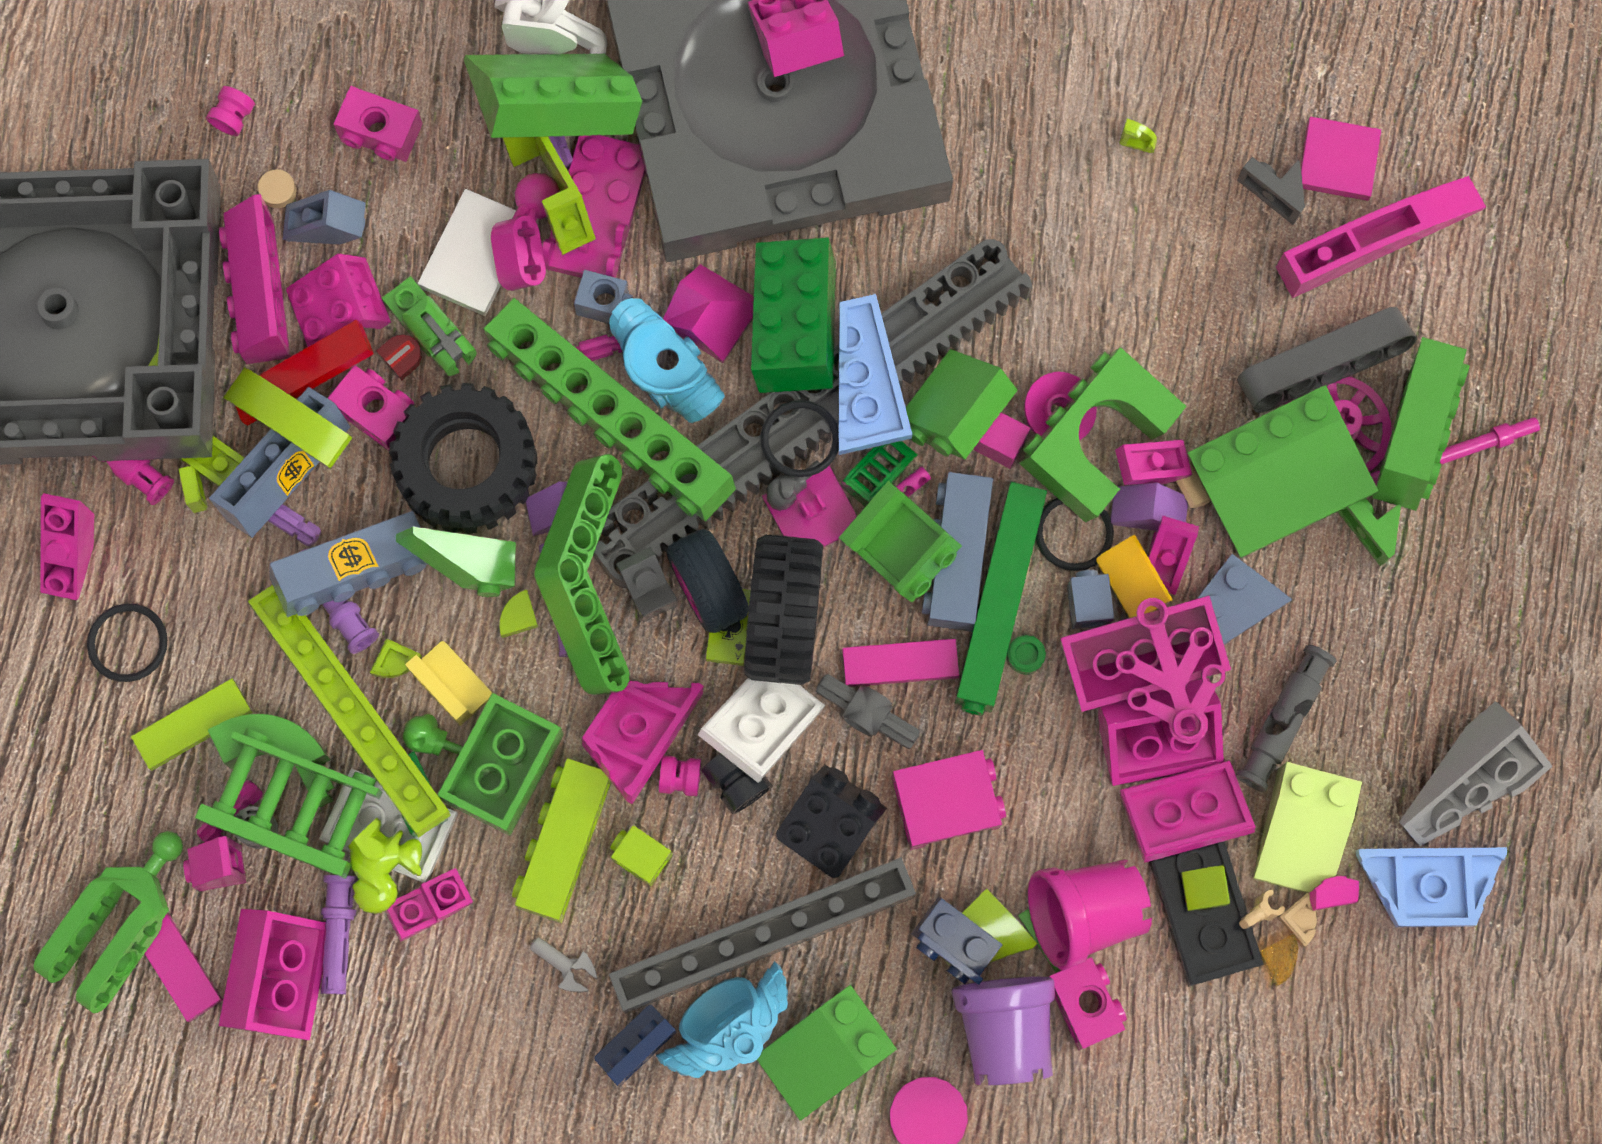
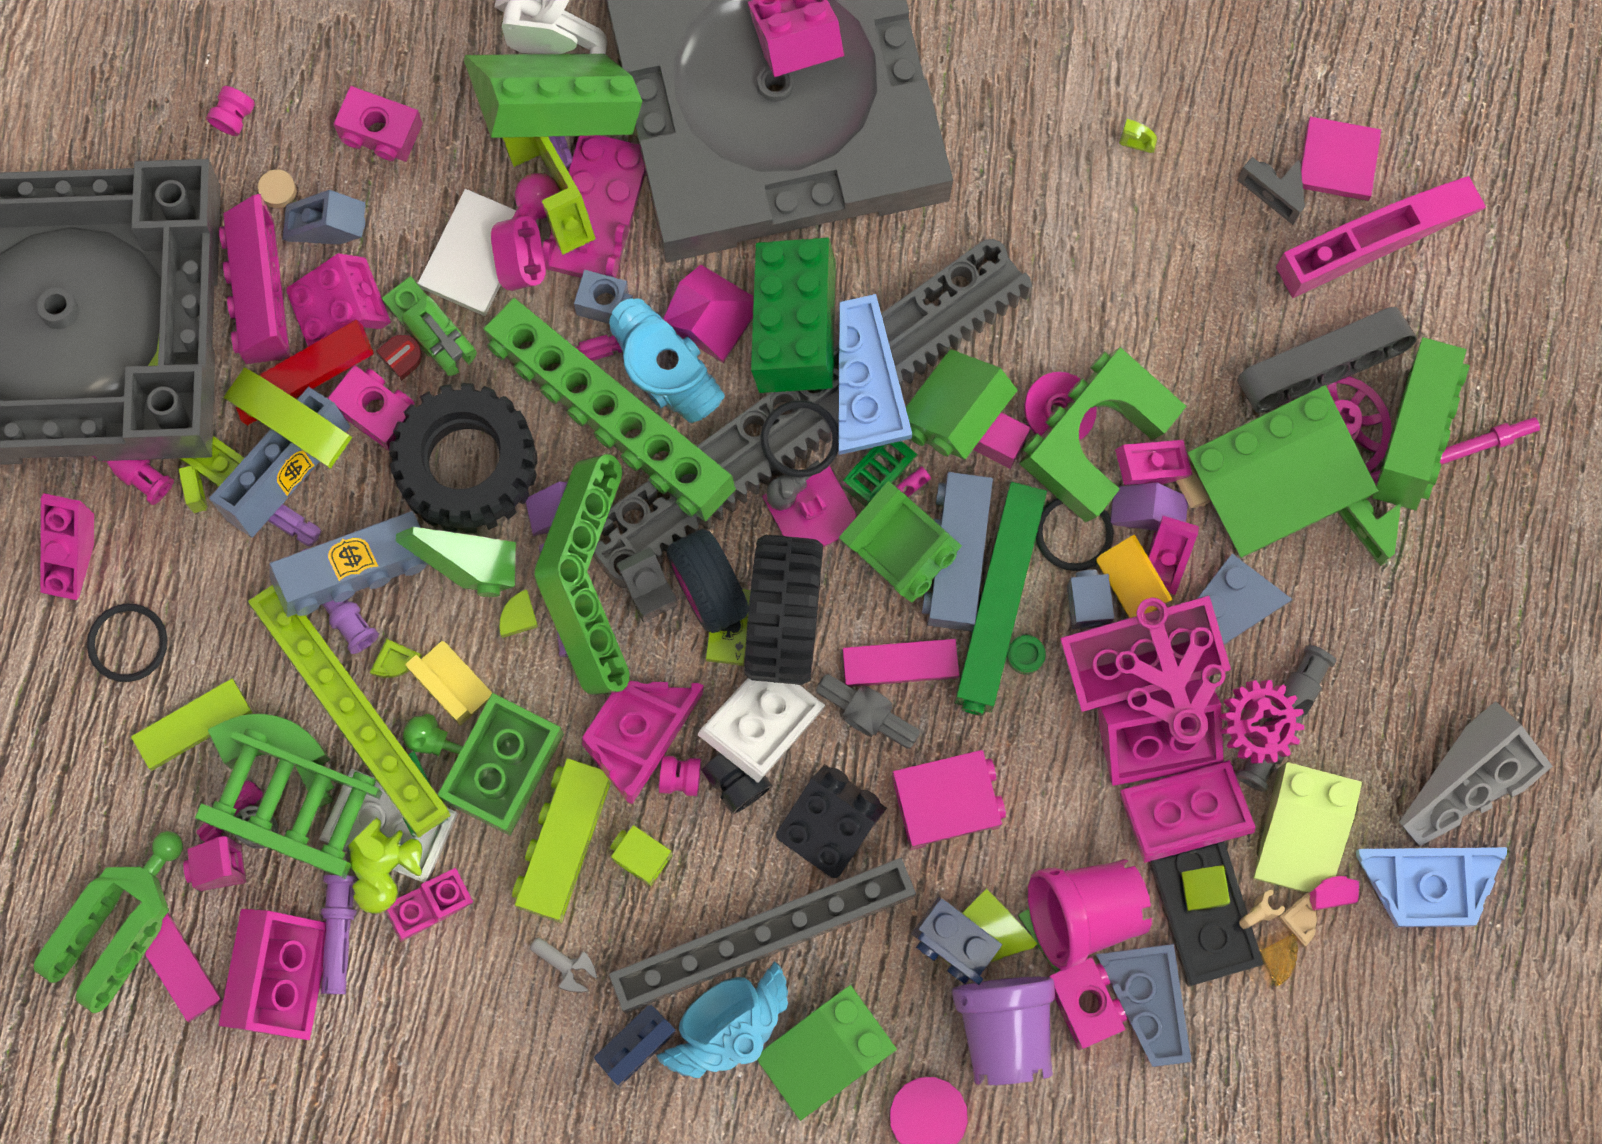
none -> sand blue wing [1096,944,1192,1067]
none -> dark pink gear [1219,680,1305,764]

